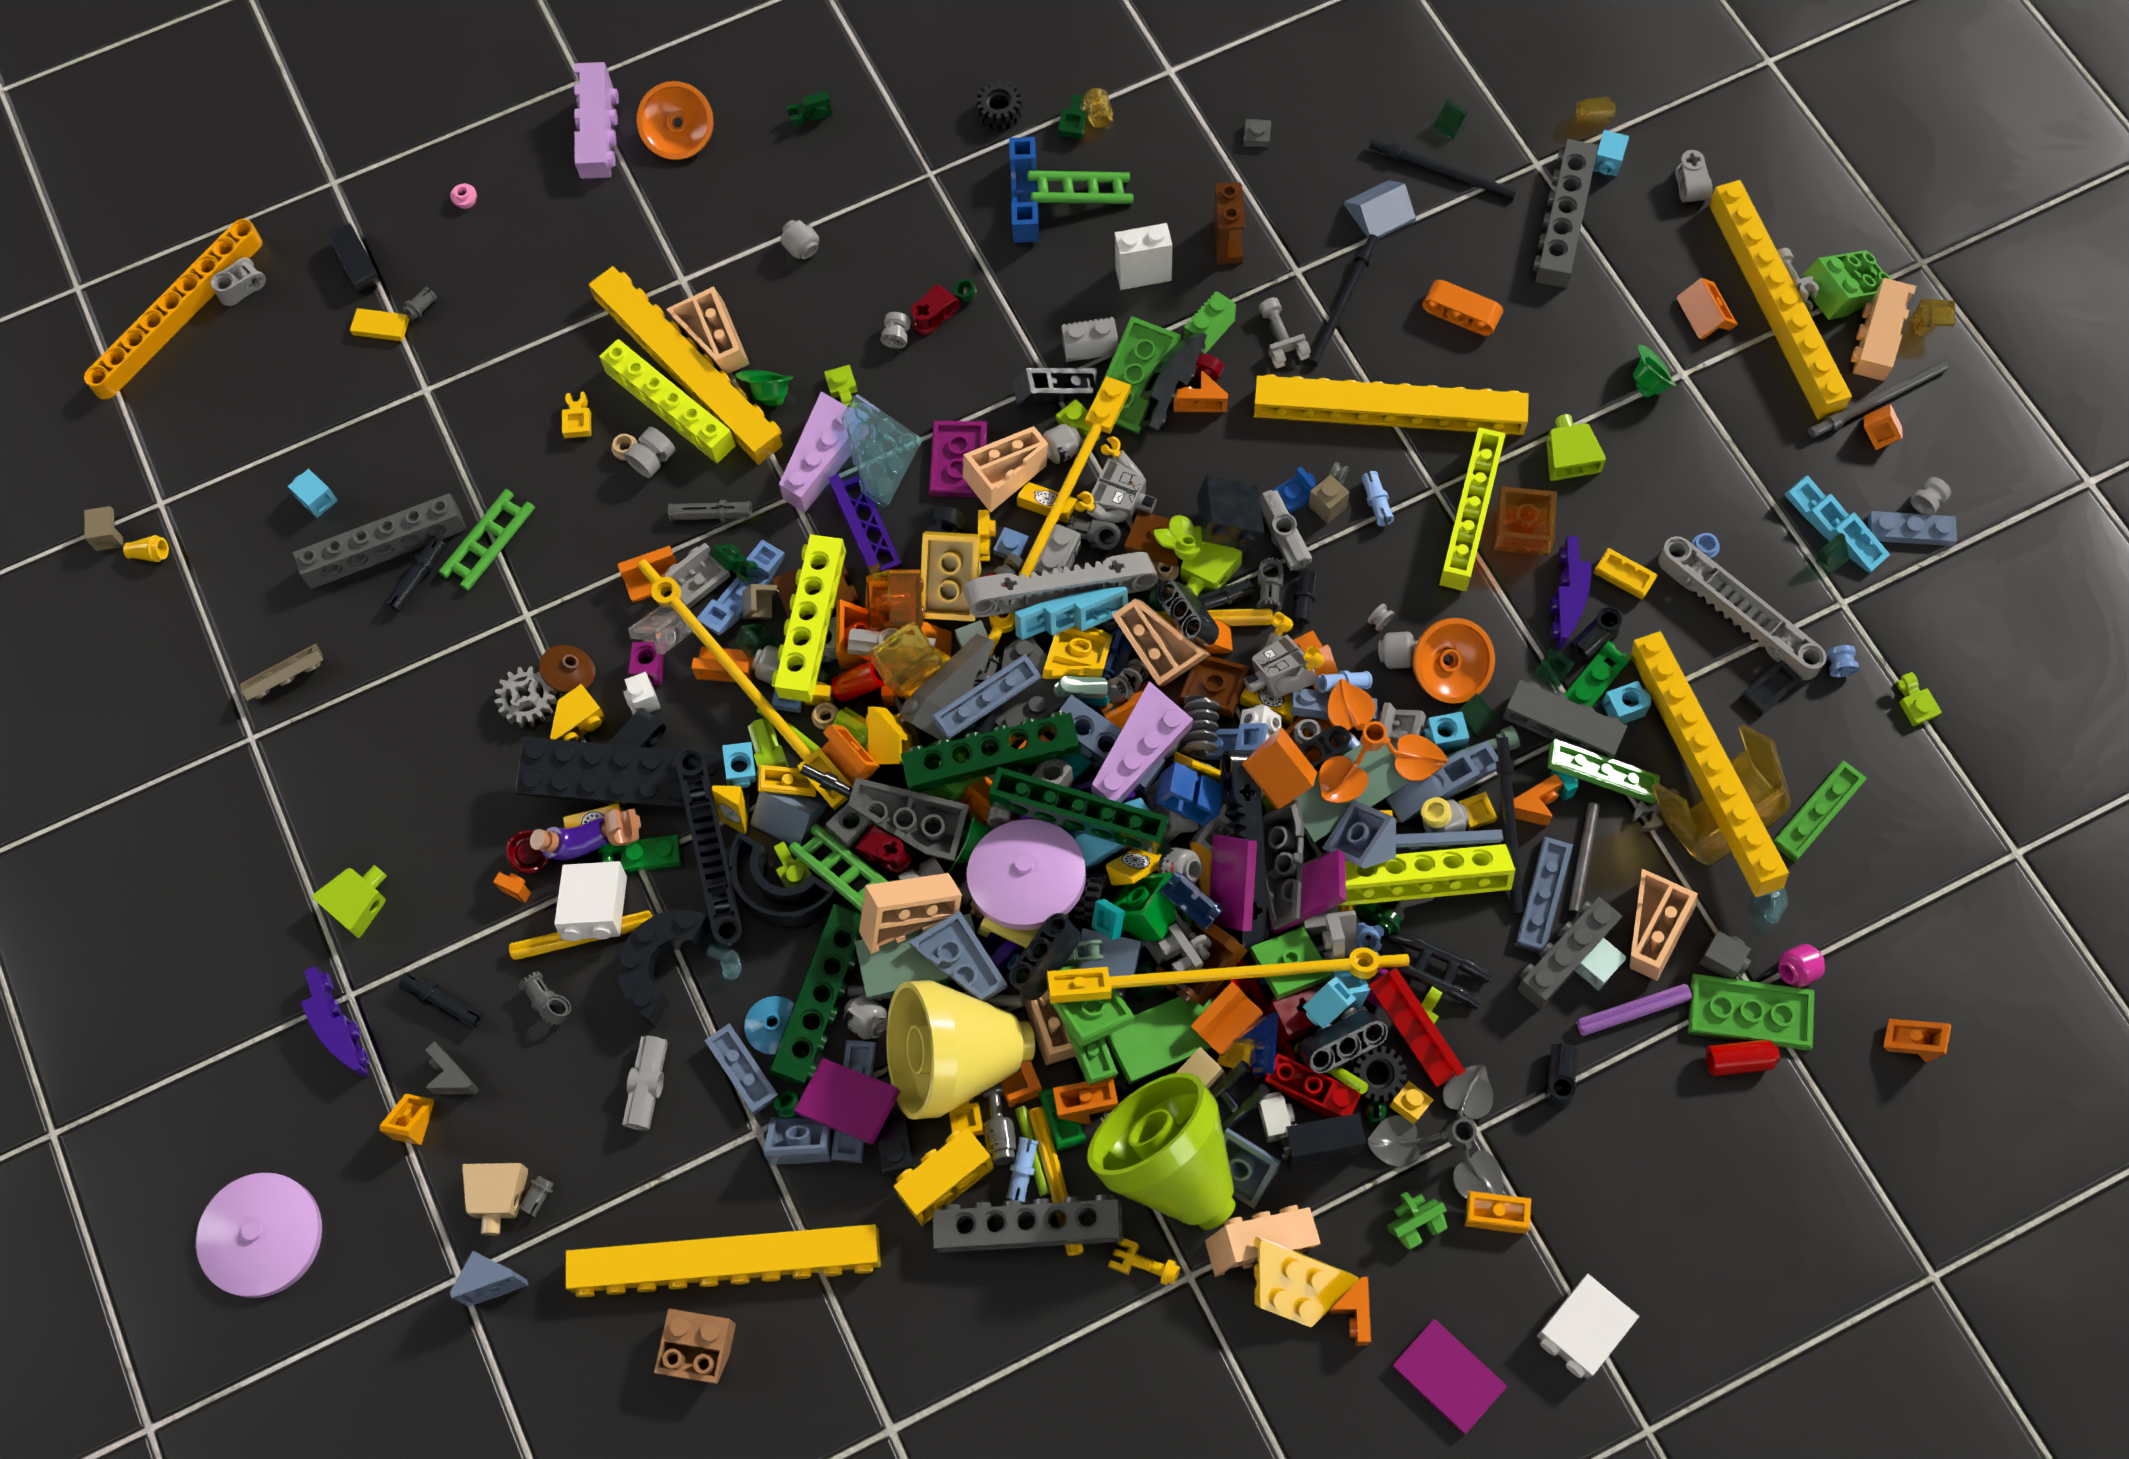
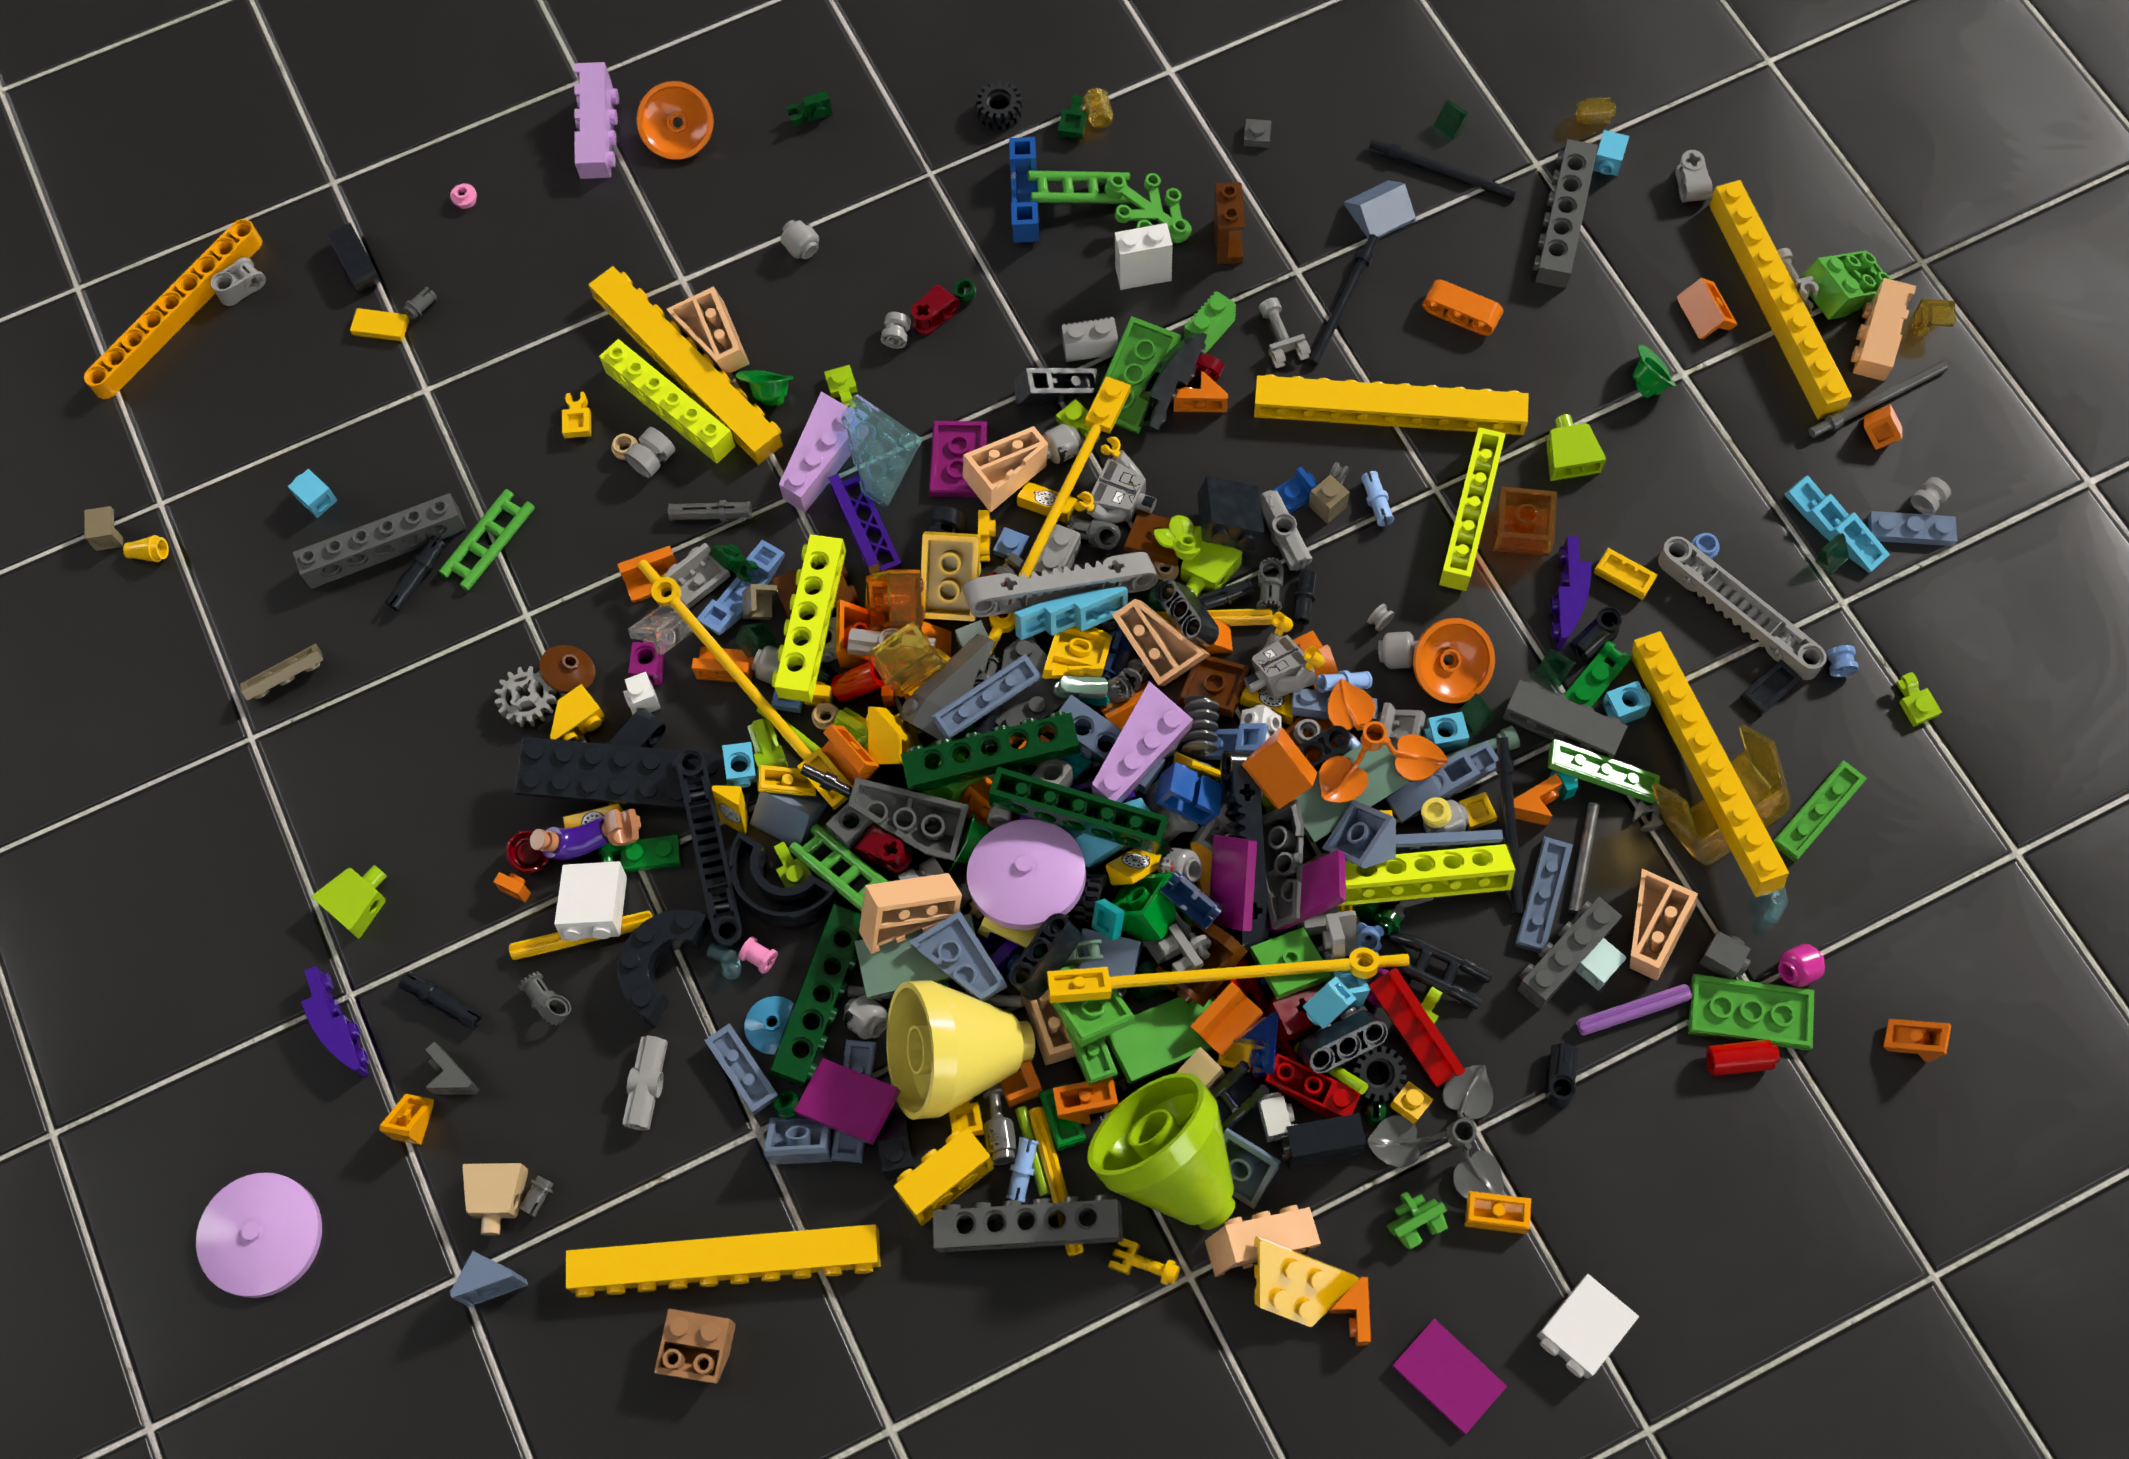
none -> bright pink bush [738,936,778,974]
none -> bright green plant [1105,173,1192,243]

